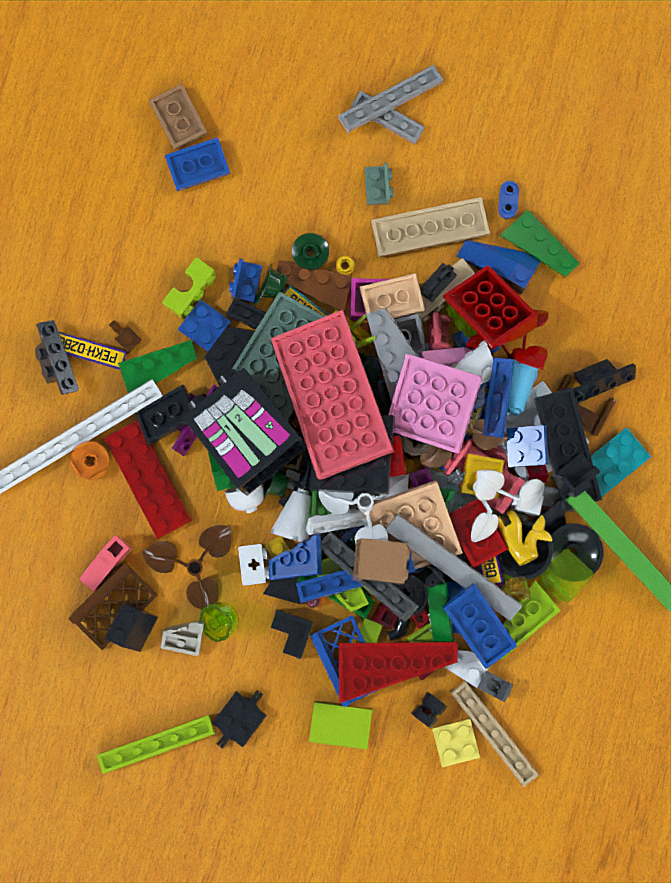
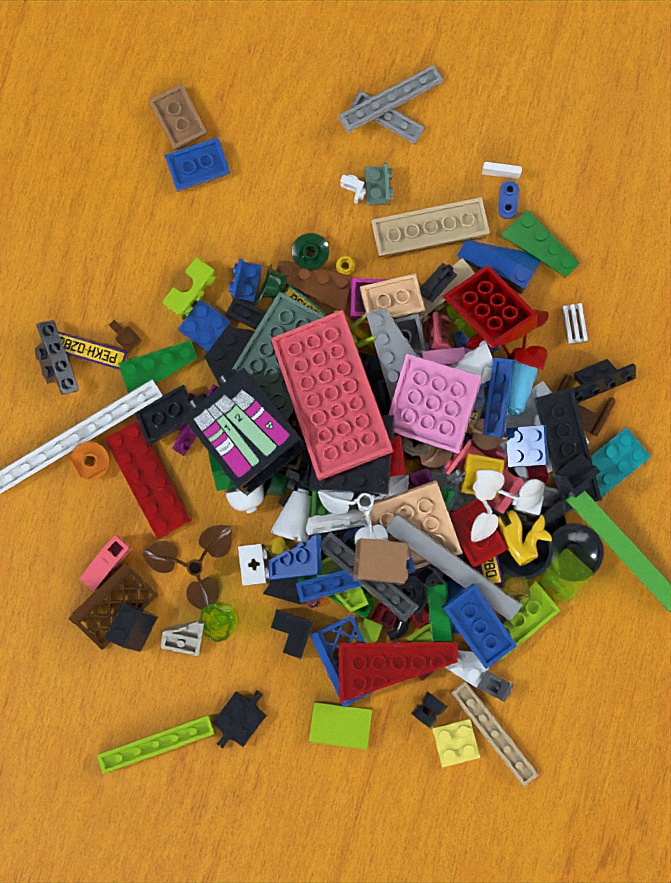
none -> white bracket [340,174,366,204]
none -> white tile [482,162,522,179]
none -> white tile [562,303,588,344]

